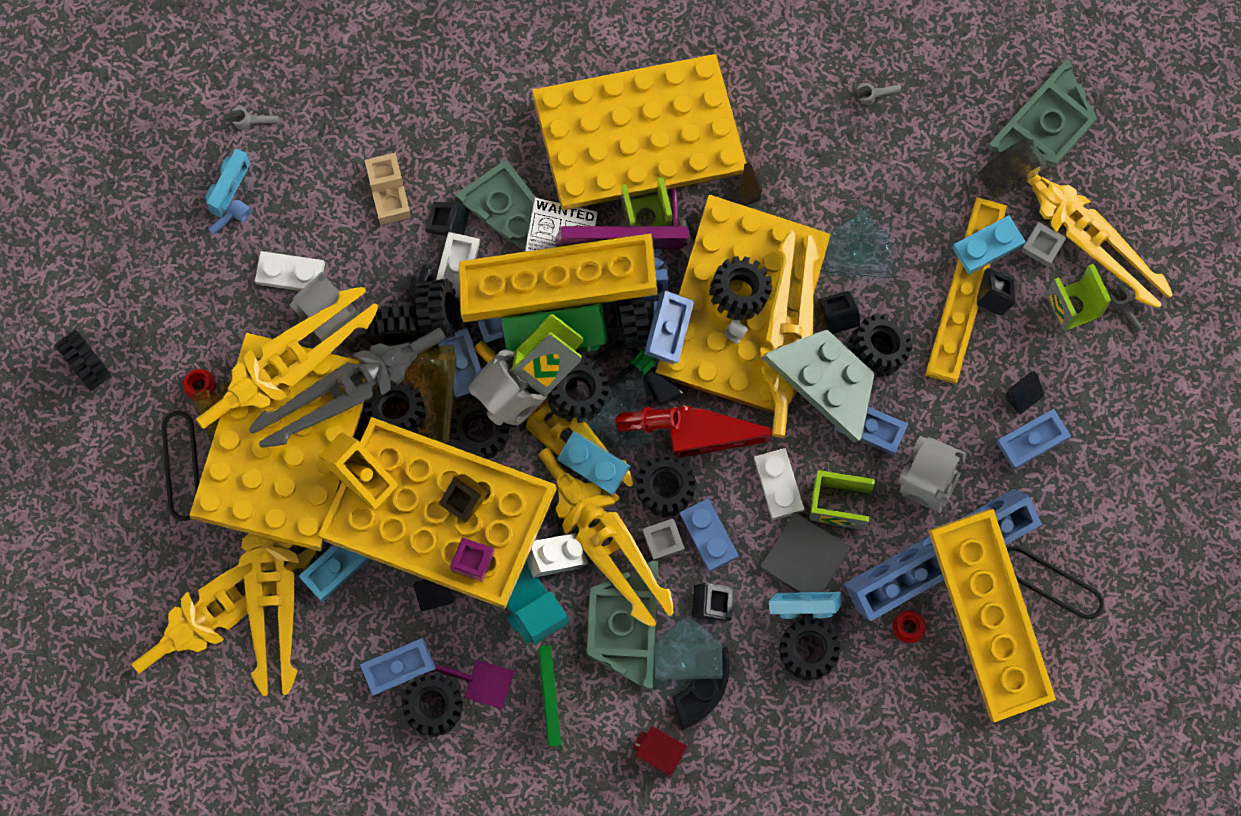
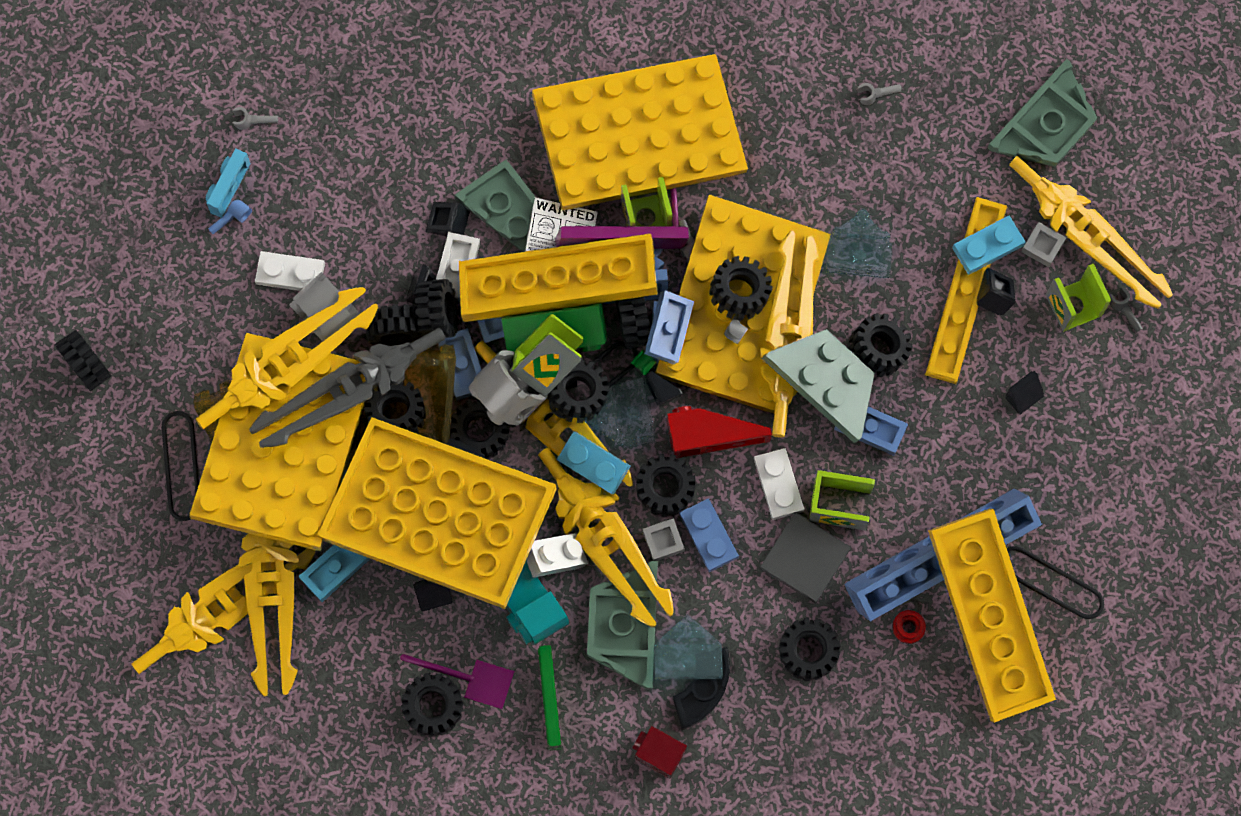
red plate [183,369,216,401] -> none
yellow slope [318,432,399,509] -> none
medium blue plate [360,638,436,696] -> none
tan slope [365,153,411,225] -> none
dark brown slope [439,474,490,523] -> none
magenta tile [450,537,495,582] -> none
red axle [615,407,681,433] -> none
black slope [692,583,734,621] -> none
dark brown slope [738,163,762,206] -> none
medium azure plate [769,592,842,619] -> none
black slope [818,291,860,334] -> none
light grey brick [898,436,966,513] -> none
clear smoke slope [978,137,1049,201] -> none
medium blue plate [996,409,1071,471] -> none

